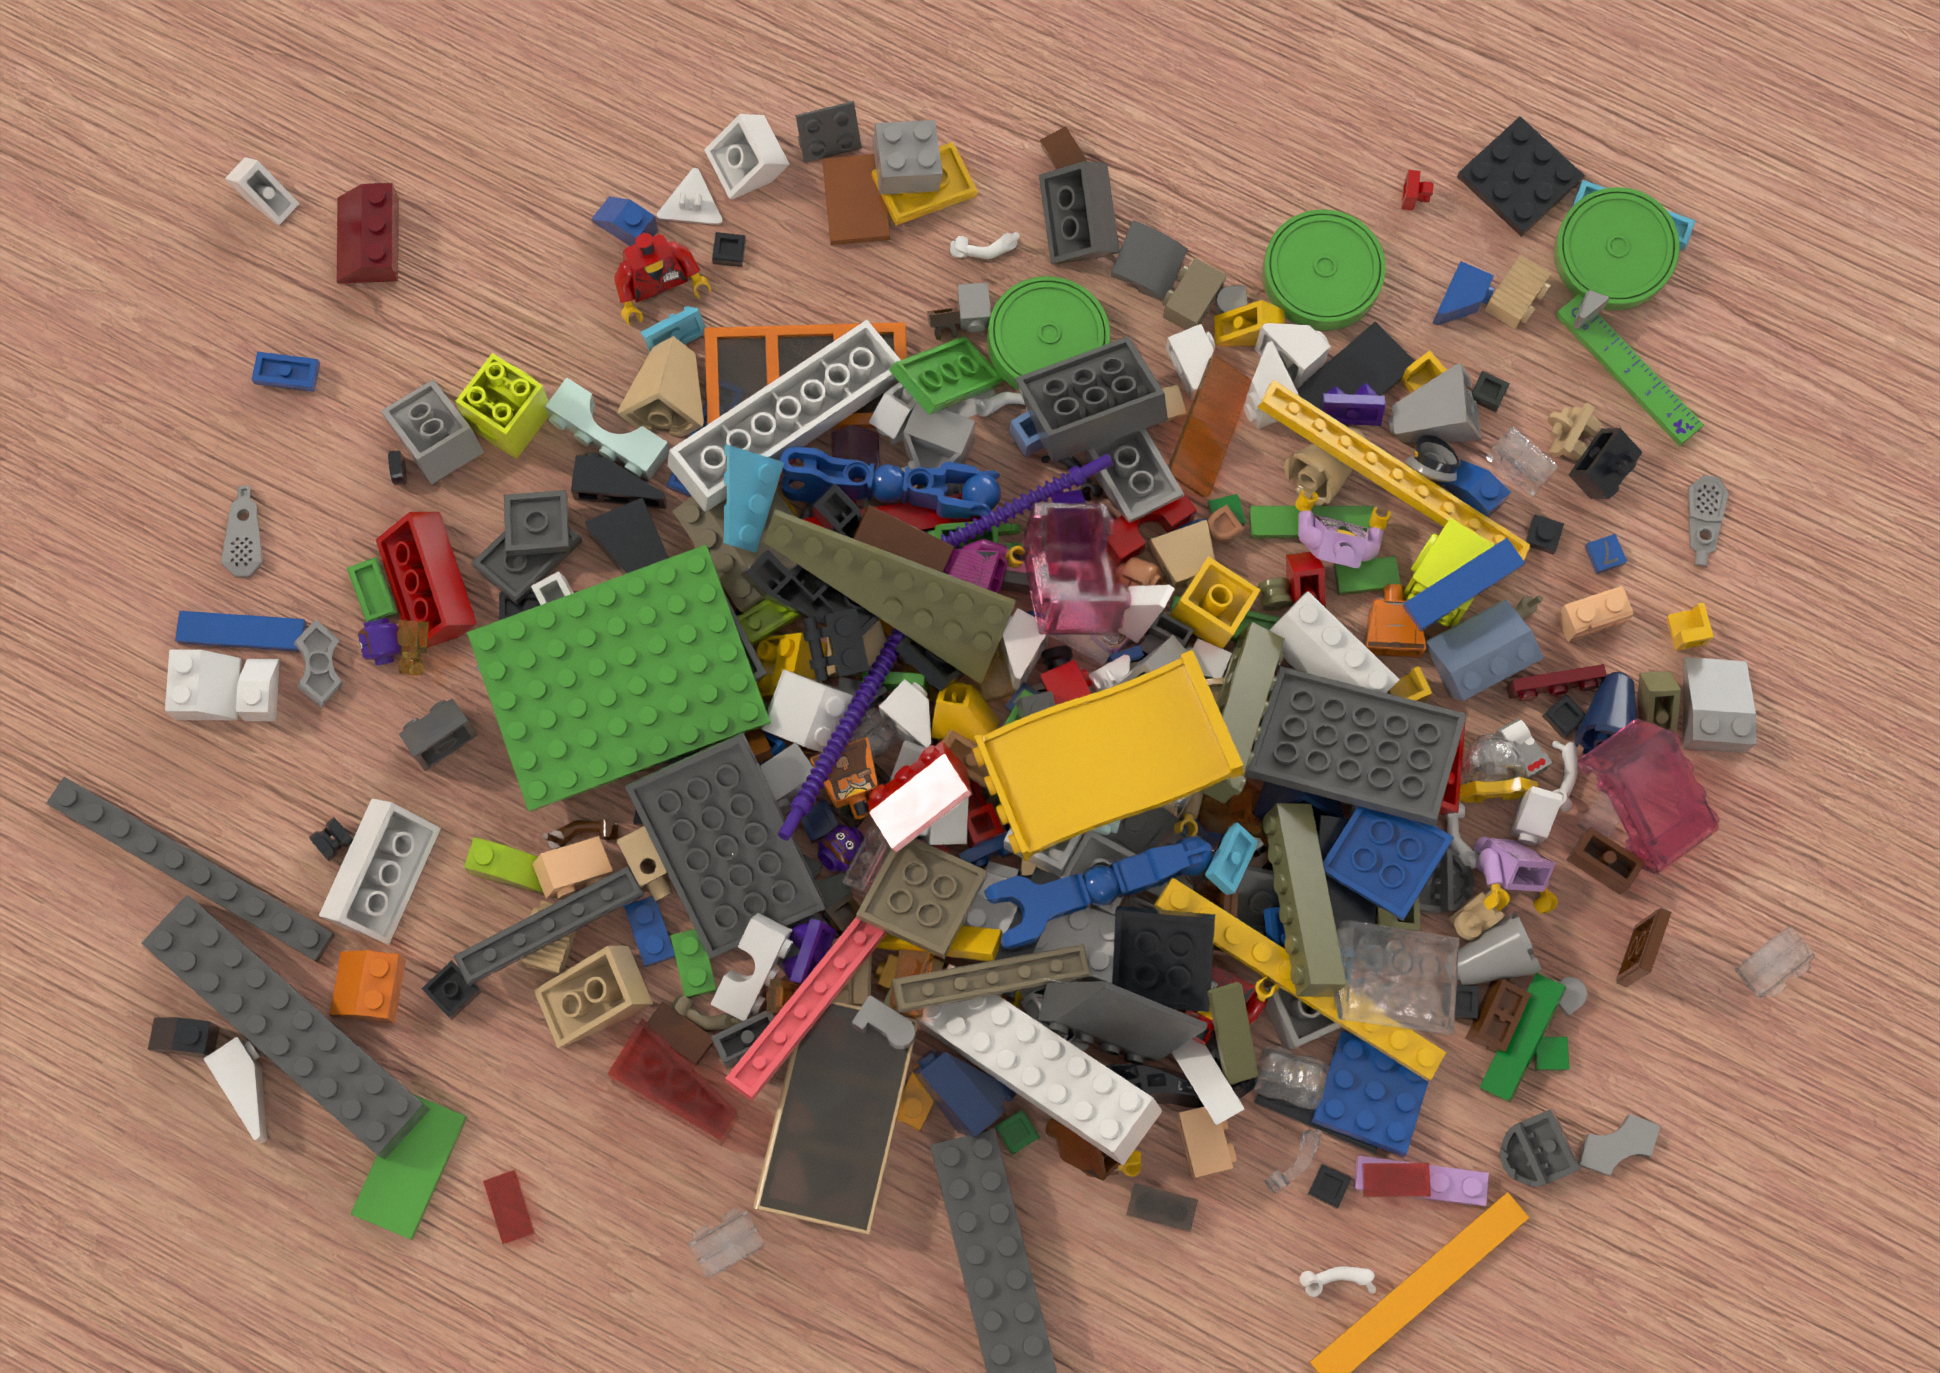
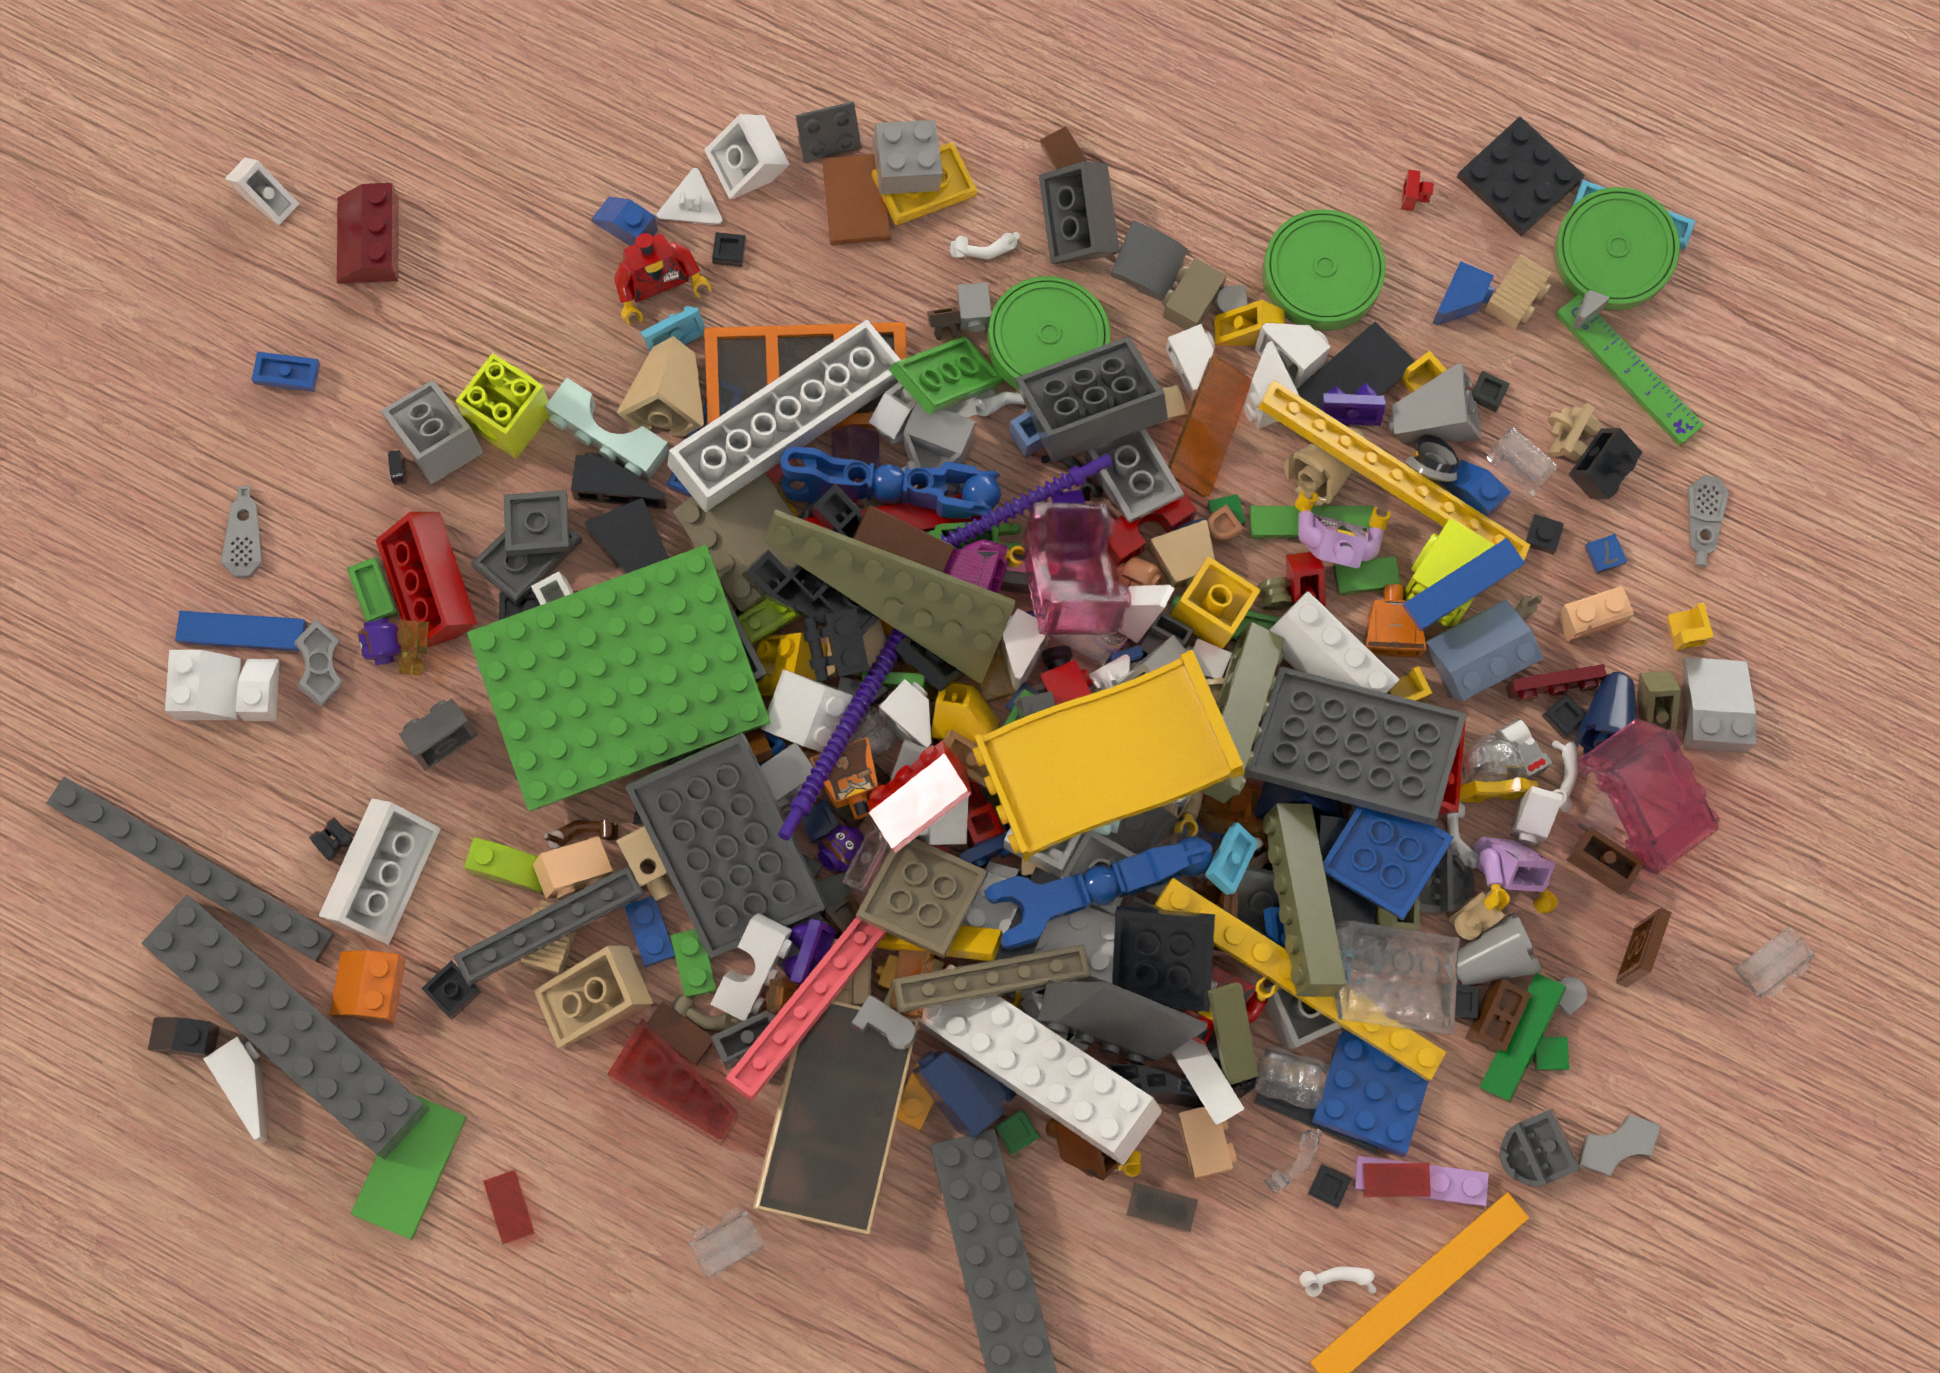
medium azure wing [724,444,784,553] -> none

